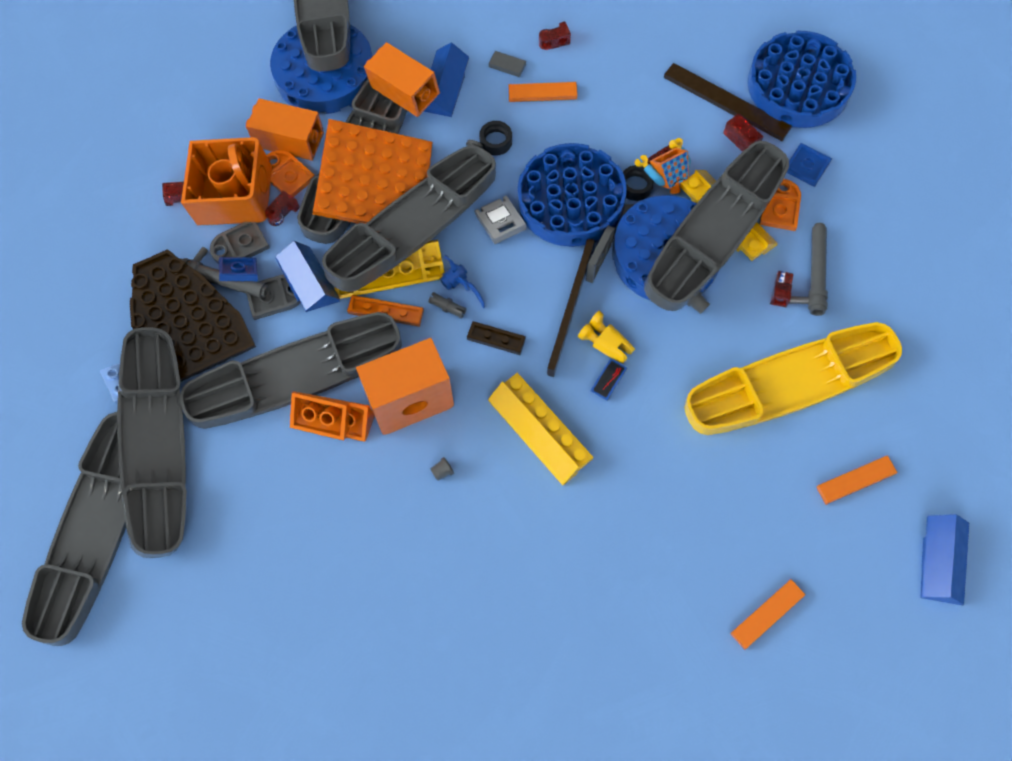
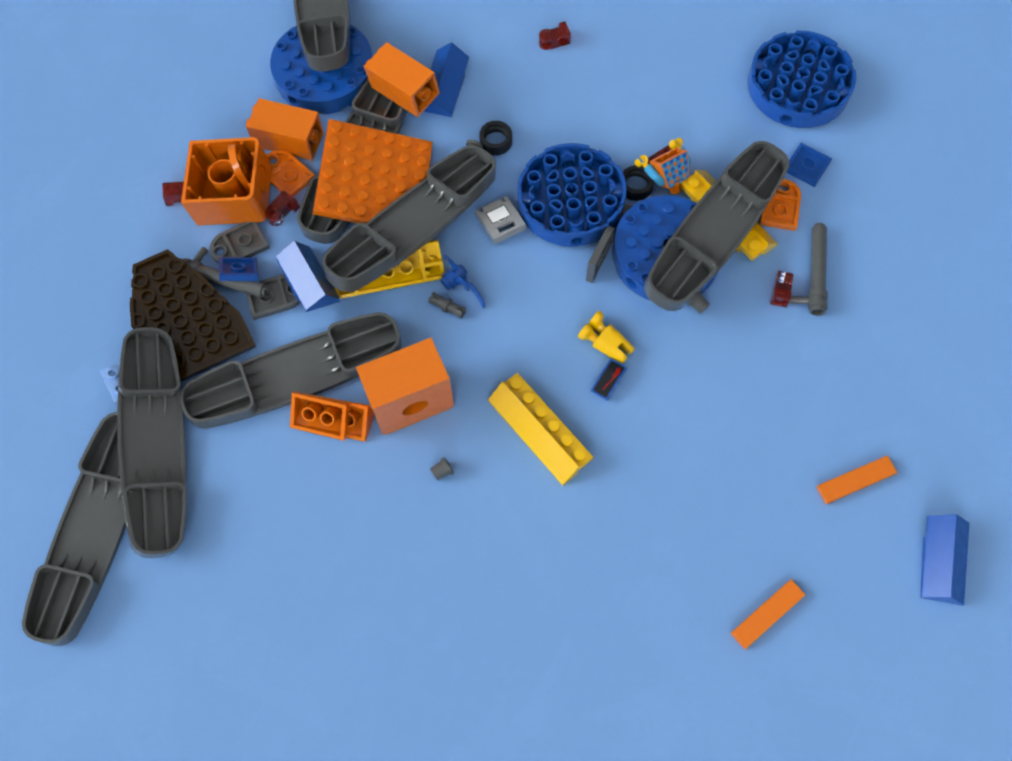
orange tile [347,295,424,327] -> none
dark brown tile [467,321,526,355] -> none
dark grey tile [489,51,526,77] -> none
orange tile [508,82,577,102] -> none
dark brown tile [547,239,595,377] -> none
dark brown tile [664,63,792,141] -> none
yellow piece [684,322,902,435] -> none
clear red brick [723,114,764,152] -> none

